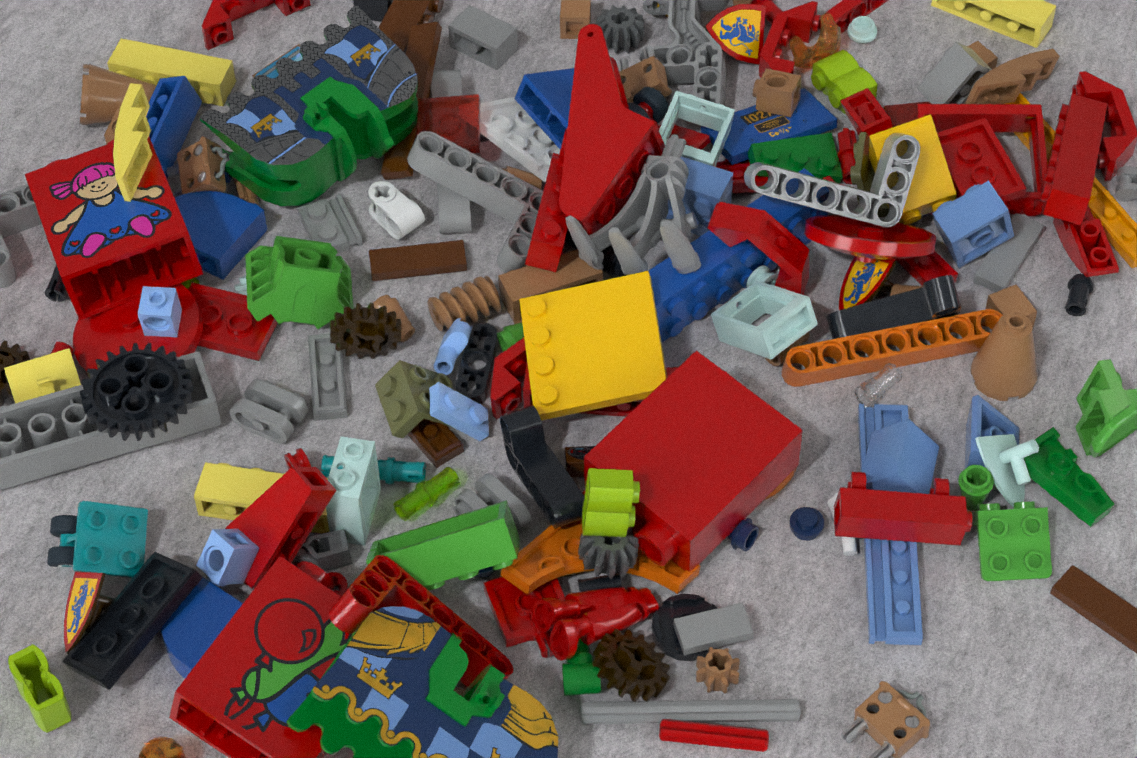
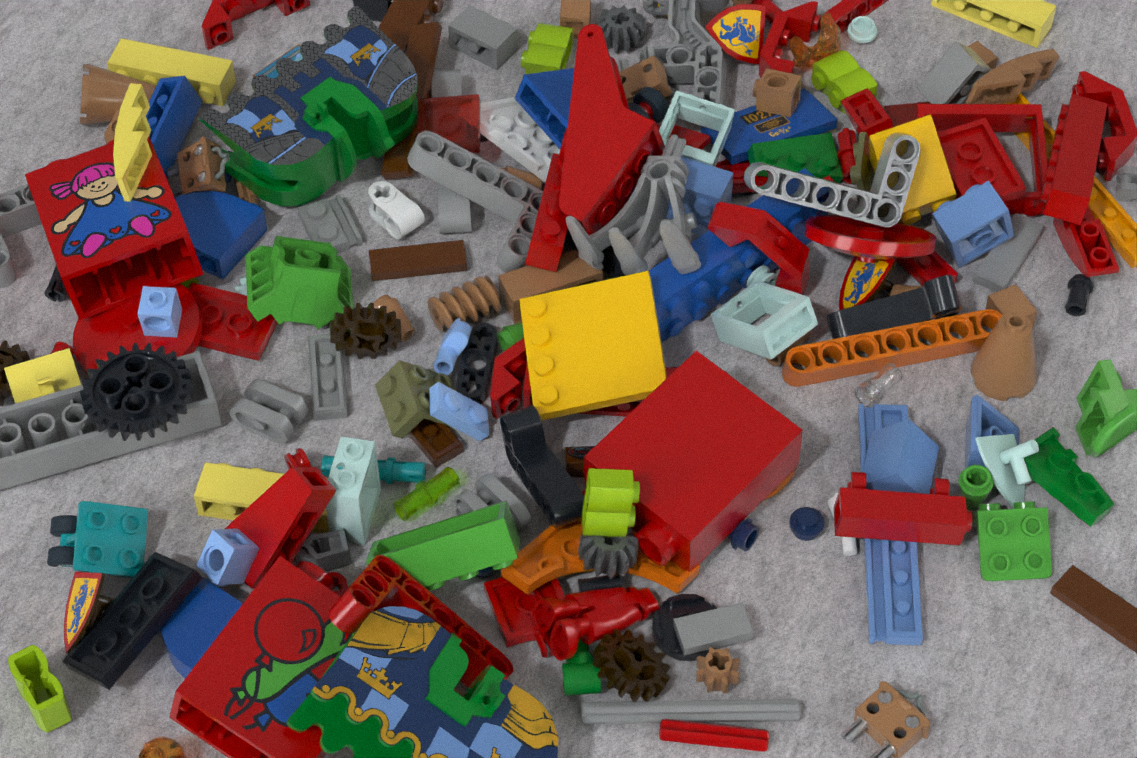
none -> lime brick [521,23,574,74]

